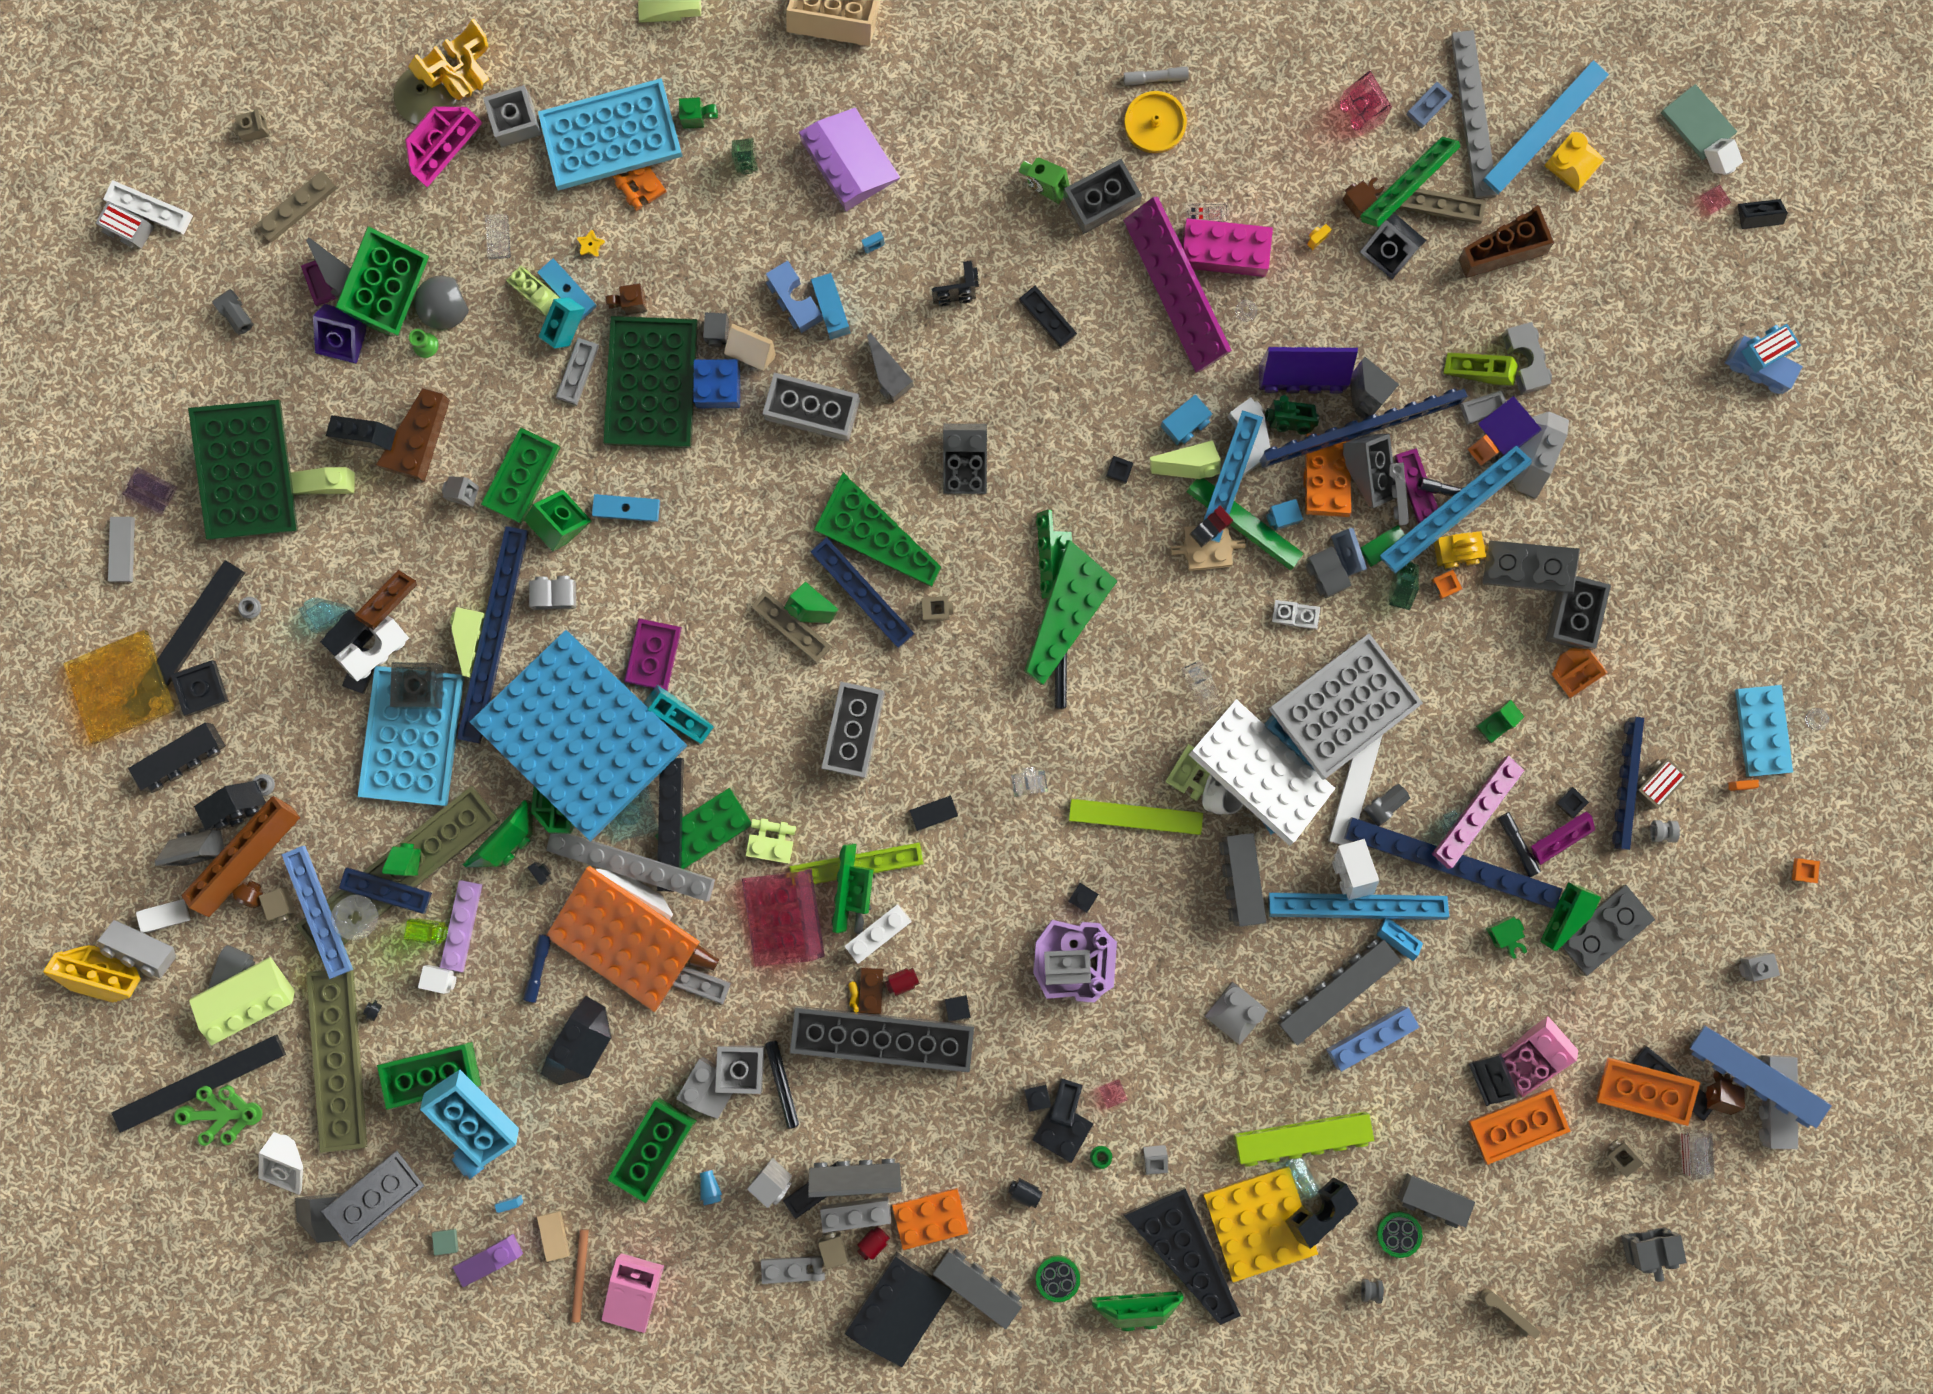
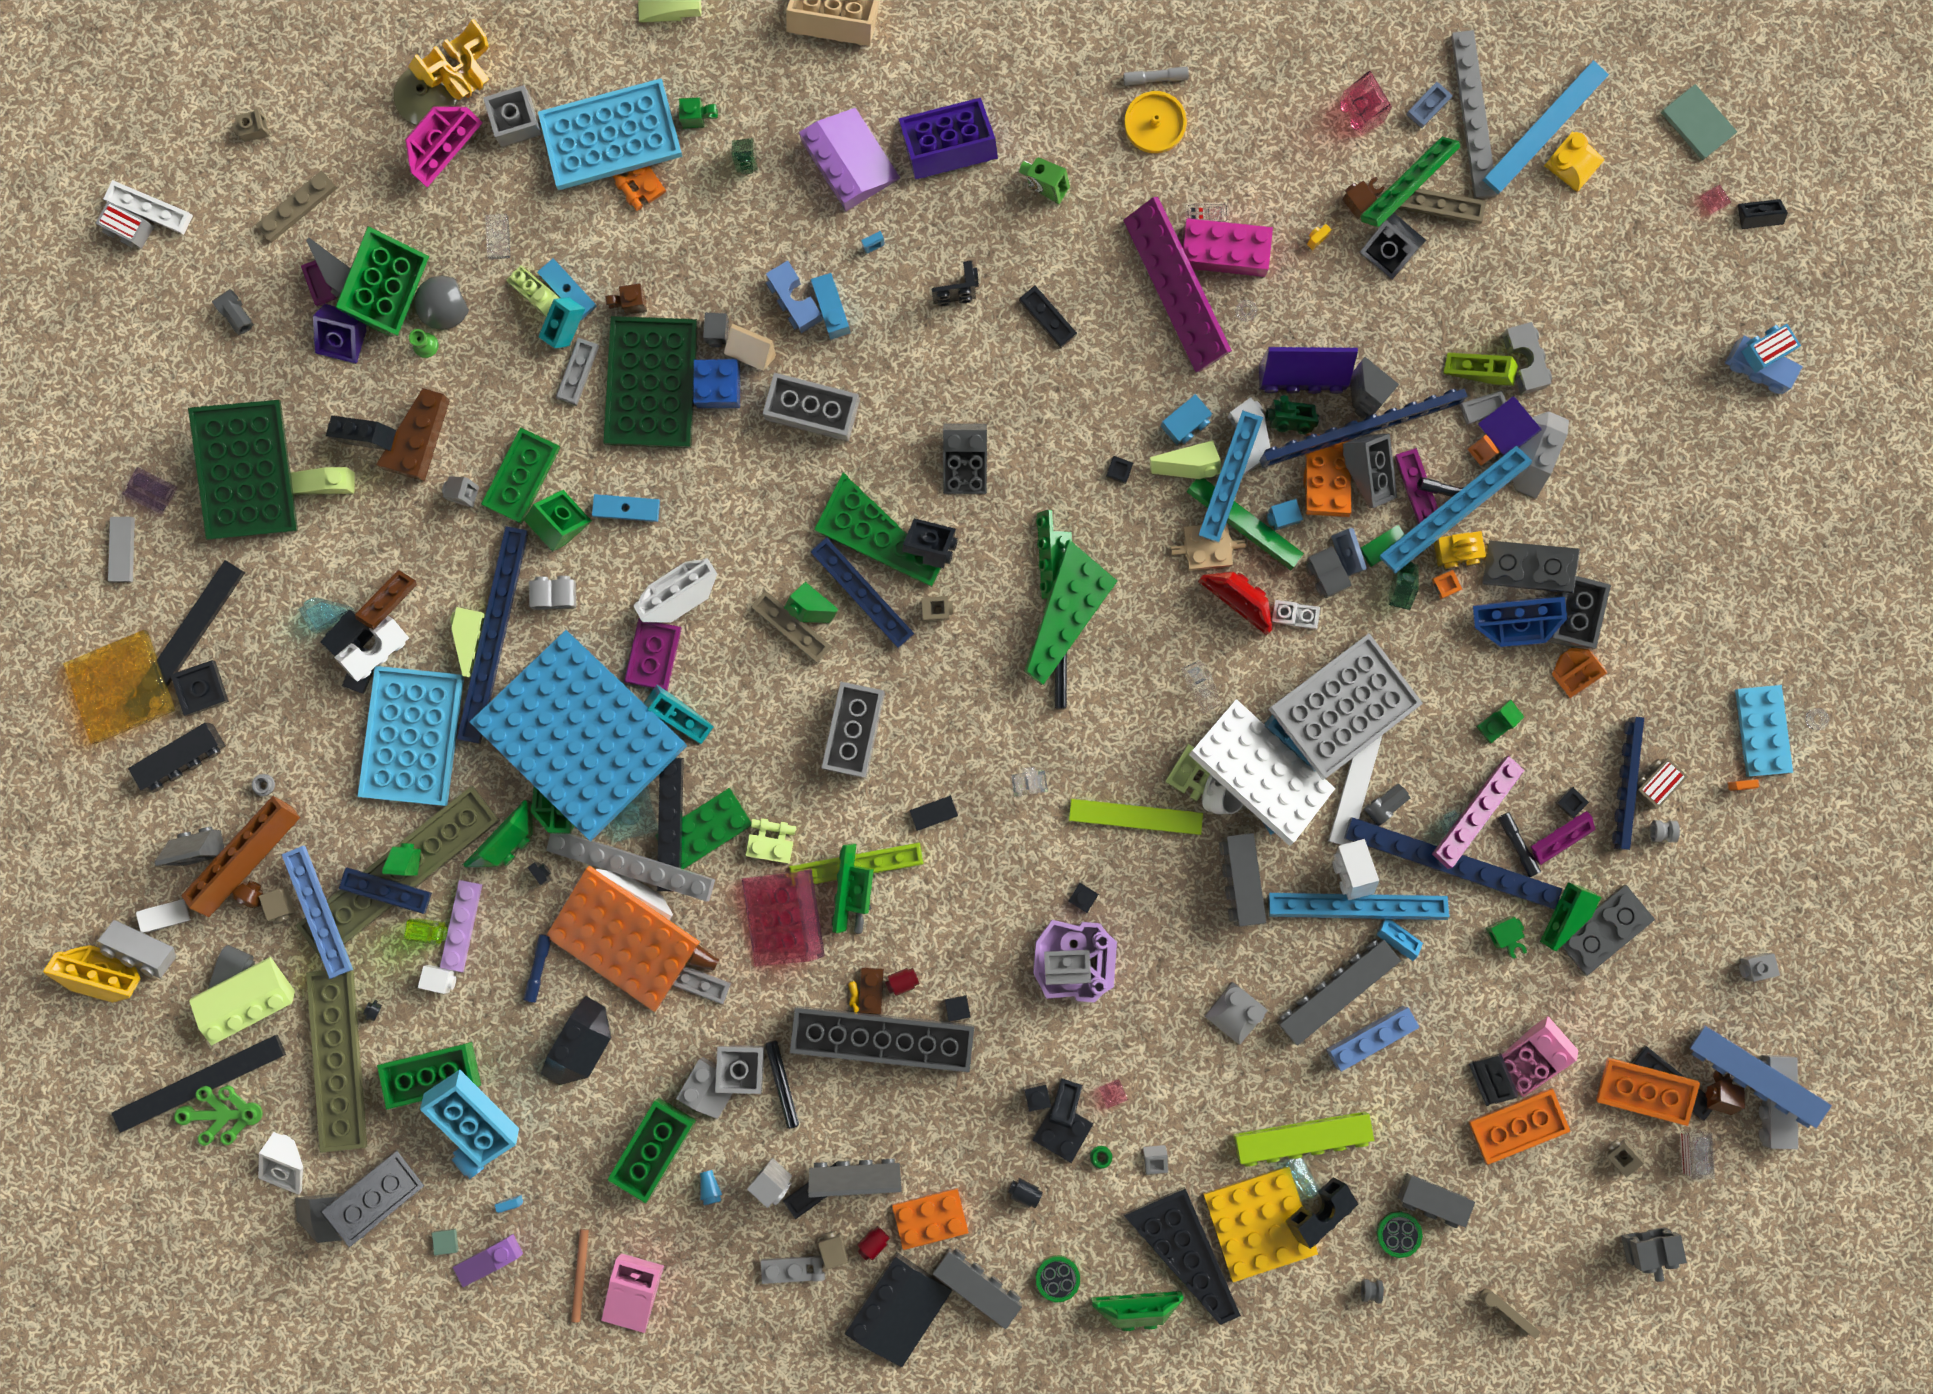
black brick [194,781,266,831] -> none
light grey plate [238,597,261,619] -> none
clear plate [331,895,378,941] -> none
clear smoke brick [390,662,444,709] -> none
tan tile [537,1210,570,1262] -> none
yellow plate [577,230,605,257] -> none
light grey brick [820,1196,892,1233] -> none
white arch [845,904,912,964] -> none
flat silver slope [867,333,914,402] -> none
dark grey brick [1063,159,1142,234] -> none
leg [1190,505,1233,548] -> none
light grey hinge [1389,463,1409,525] -> none
reddish brown wedge [1458,205,1554,278] -> none
white brick [1704,138,1743,175] -> none
orange plate [1792,858,1820,883] -> none
none -> white wedge [634,558,717,623]
none -> dark purple slope [898,97,998,180]
none -> black plate [902,518,958,569]
none -> red wedge [1198,572,1272,636]
none -> blue wedge [1473,597,1567,647]

